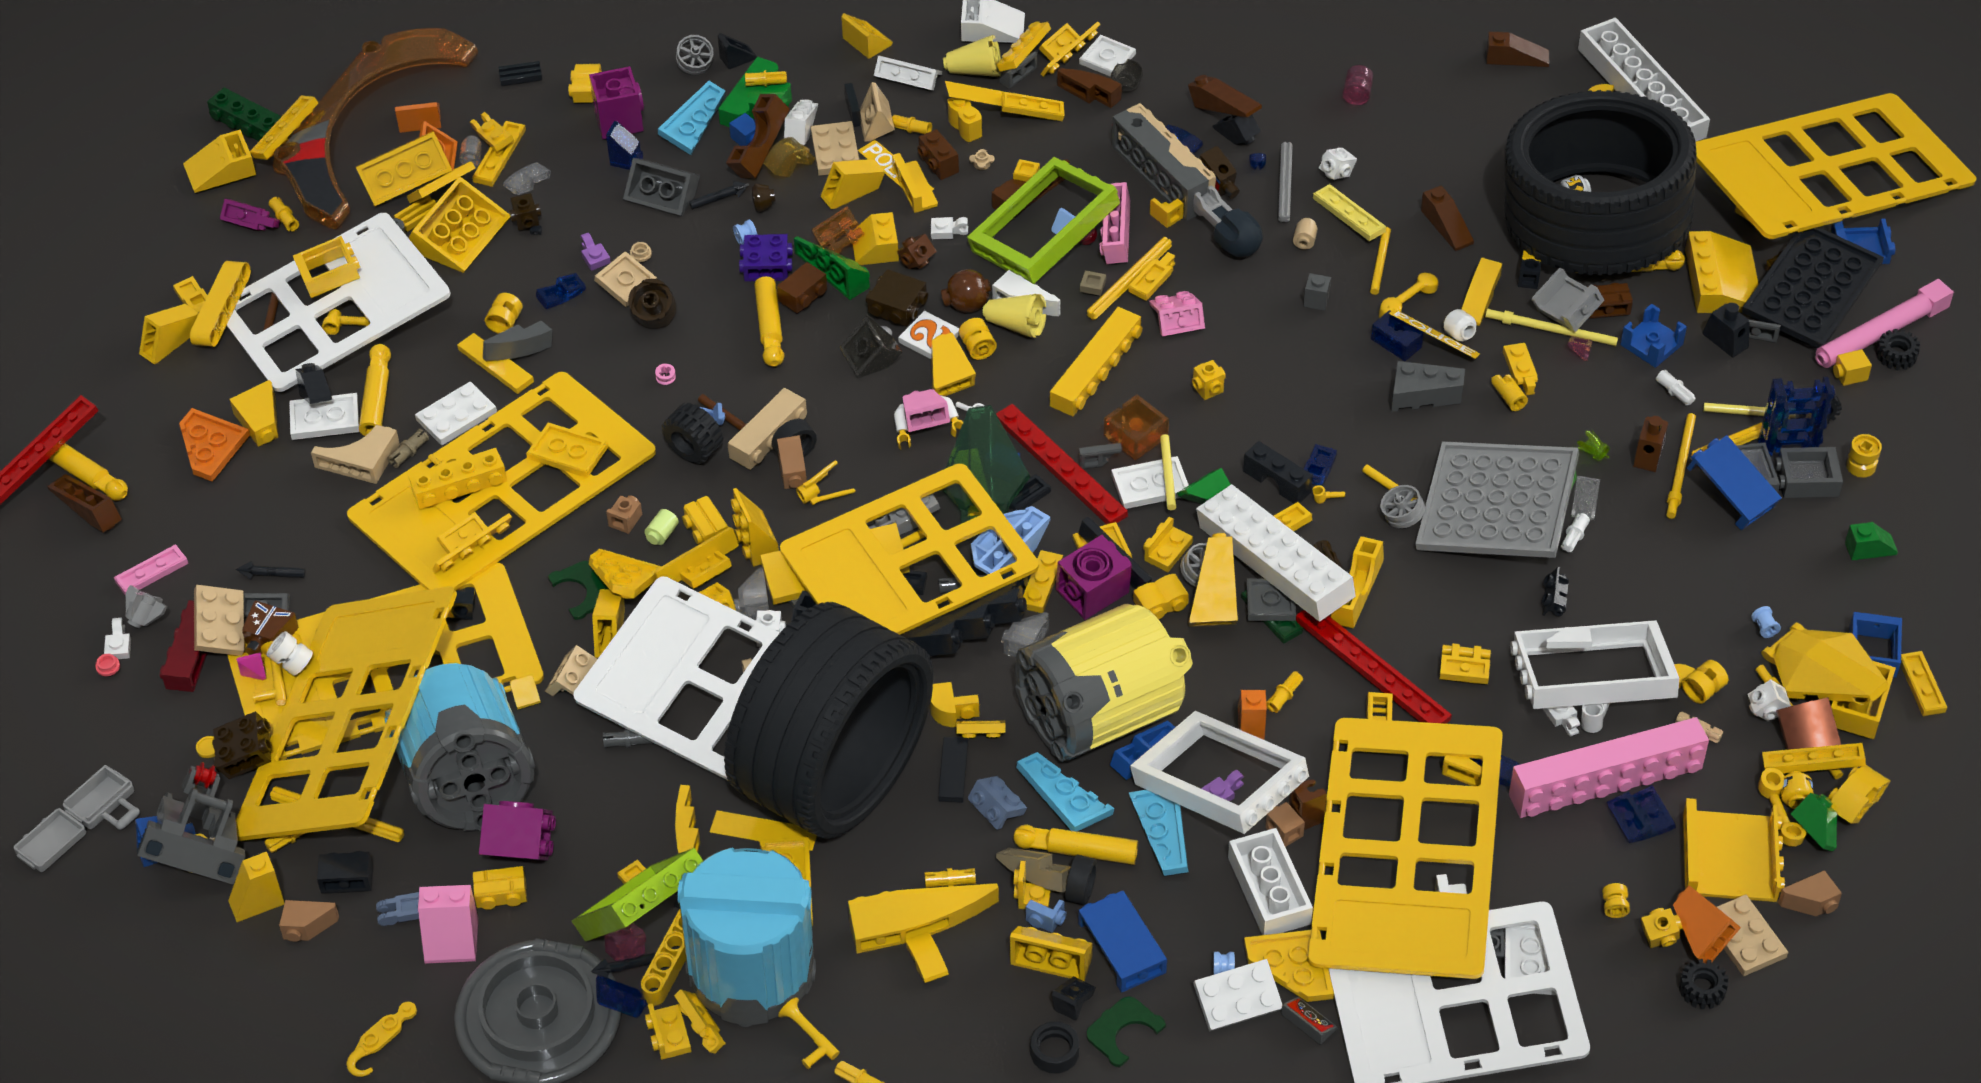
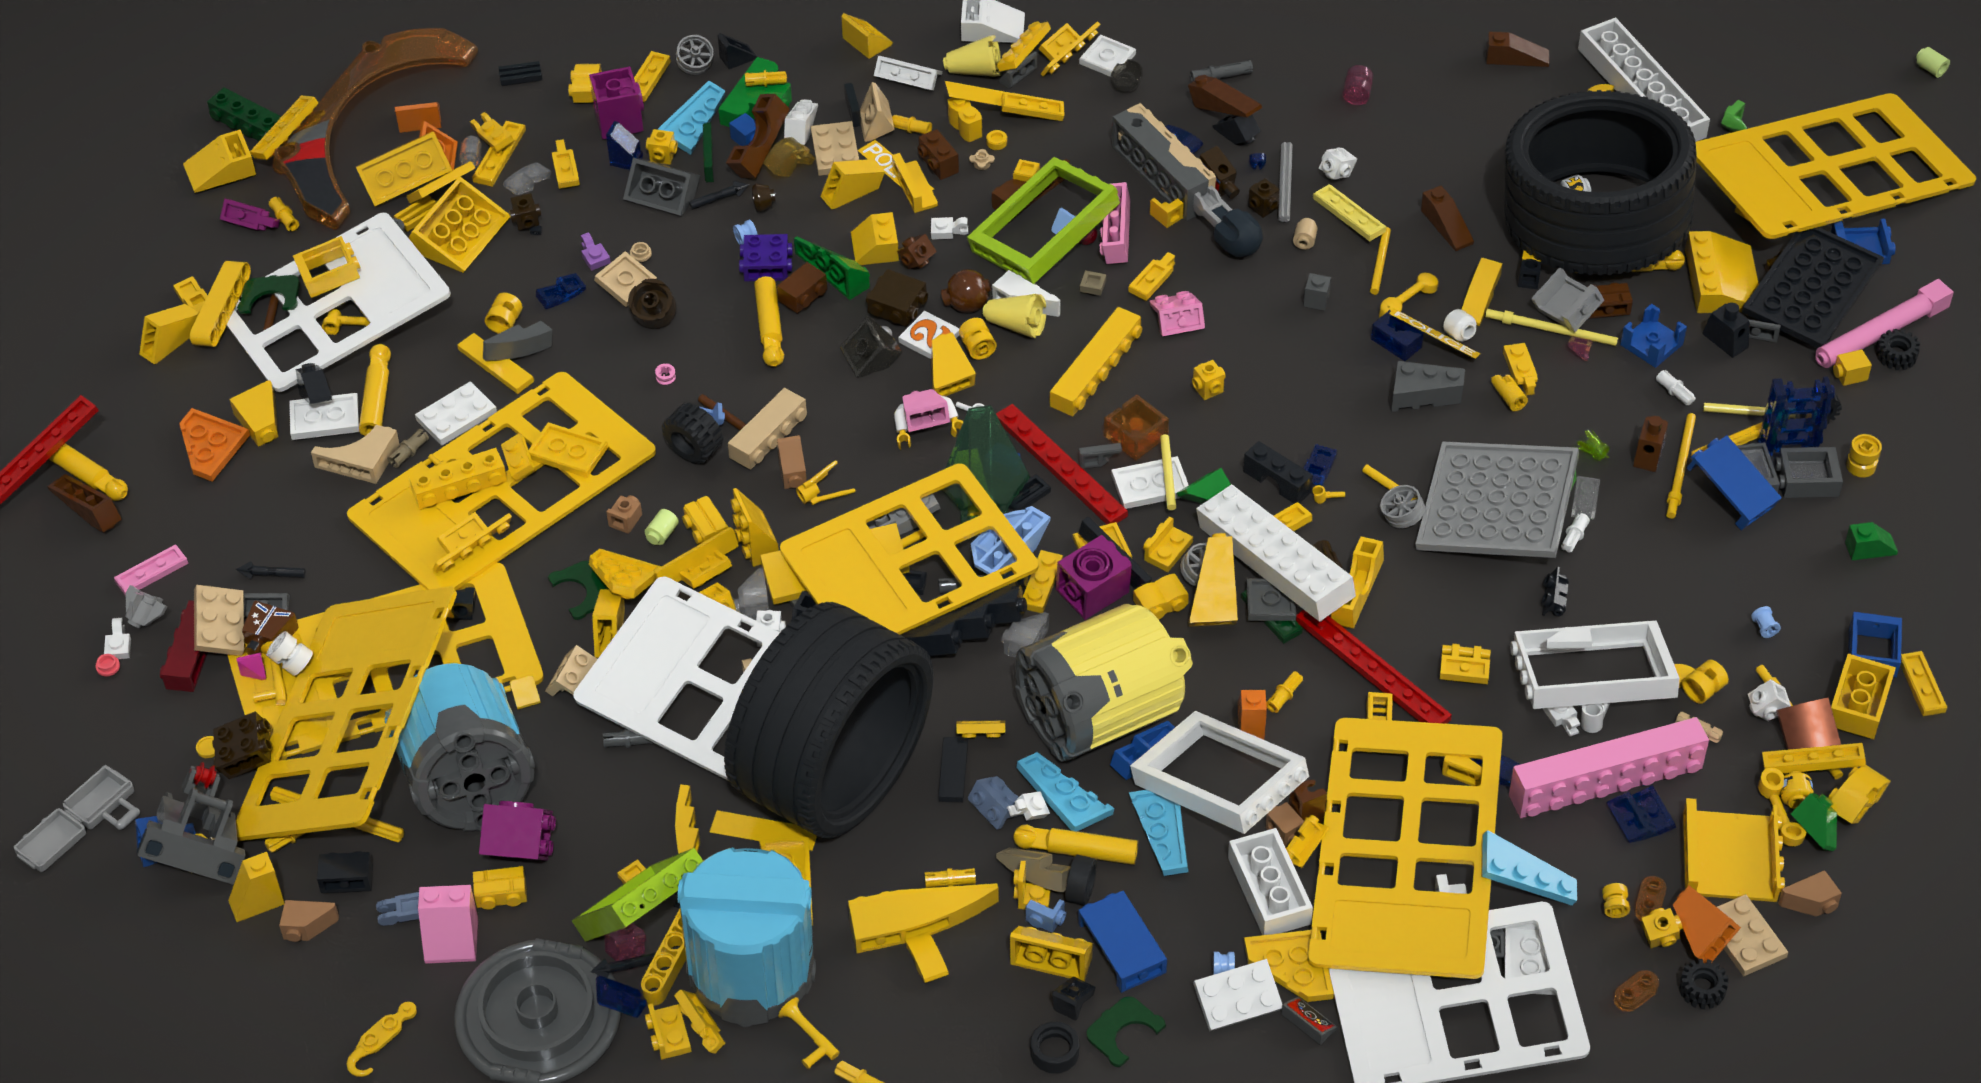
black tyre [771,418,817,457] -> none
clear orange plate [812,206,864,254] -> none
yellow brick [929,682,979,727] -> none
reddish brown slope [1057,68,1122,108] -> none
yellow axle [1087,237,1172,320] -> none
medium lavender plate [1201,770,1244,801] -> none
yellow windscreen [1761,622,1888,702] -> none
none -> dark green piece [237,275,300,314]
none -> yellow plate [501,433,535,481]
none -> yellow hinge [552,139,580,189]
none -> yellow plate [634,51,671,102]
none -> yellow brick [646,129,678,165]
none -> dark green tile [703,123,714,183]
none -> yellow tile [986,130,1007,150]
none -> white plate [1007,791,1050,821]
none -> dark grey pin [1190,60,1253,82]
none -> dark brown brick [1248,179,1280,218]
none -> yellow hinge [1285,815,1329,868]
none -> medium azure wing [1482,830,1577,905]
none -> clear orange plate [1614,970,1659,1012]
none -> clear orange plate [1635,876,1667,920]
none -> bright green plate [1721,100,1747,132]
none -> yellowish green brick [1916,47,1950,78]

